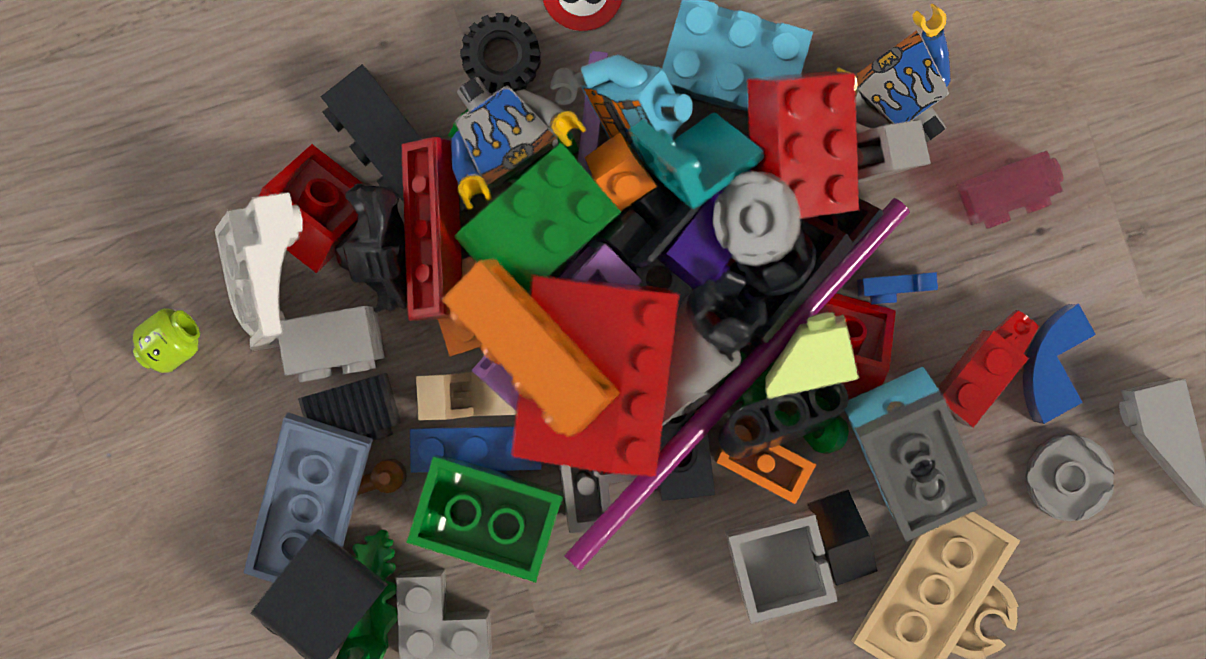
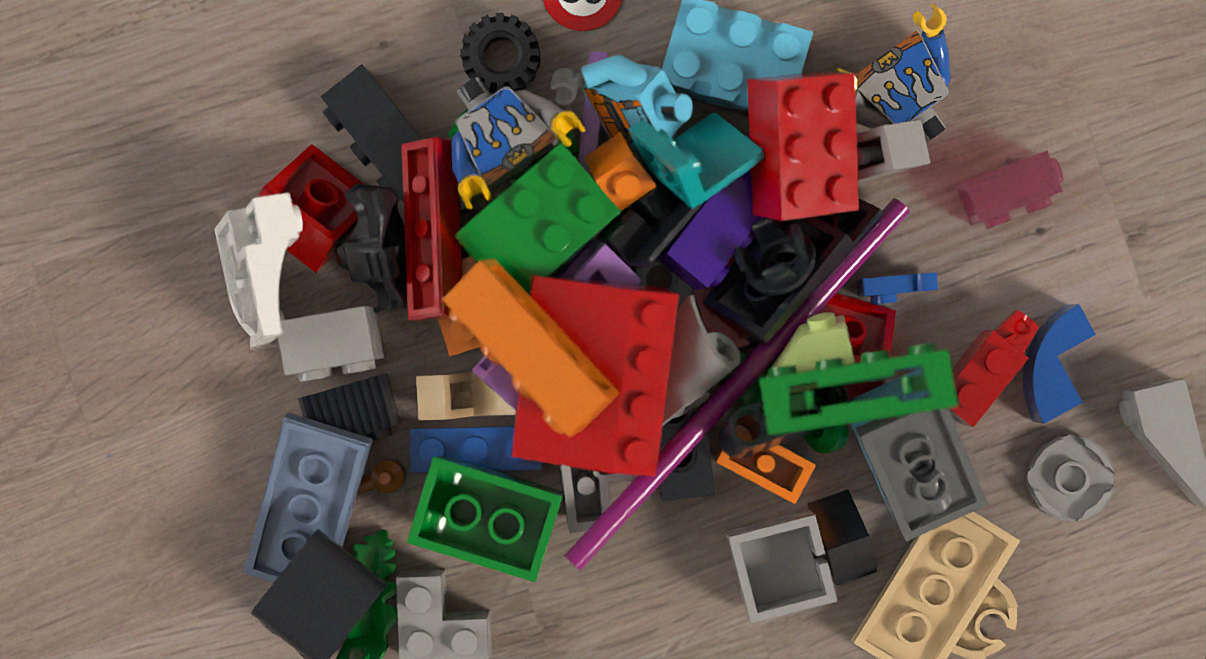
lime head [132,308,200,373] -> none
black piece [686,271,767,351] -> none
light grey tile [713,172,800,265] -> none
none -> green brick [760,343,958,436]

